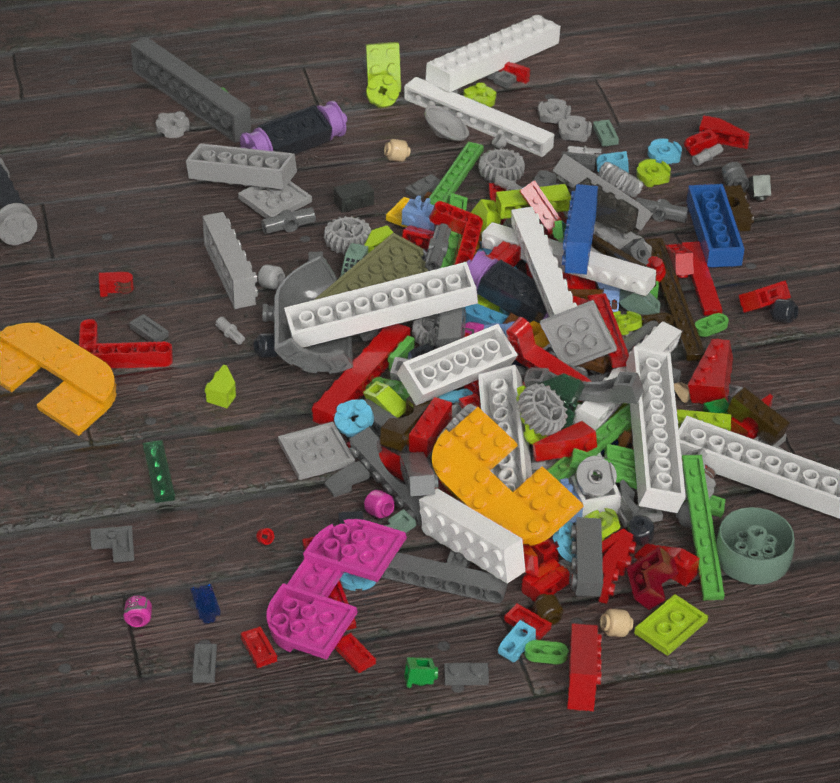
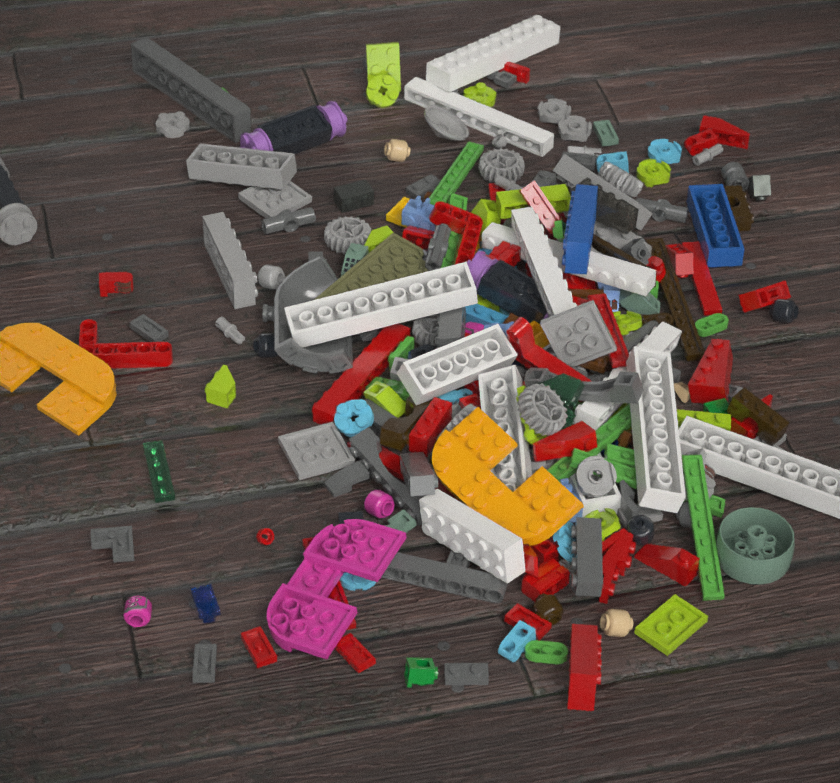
dark red brick [627,547,678,610] -> none

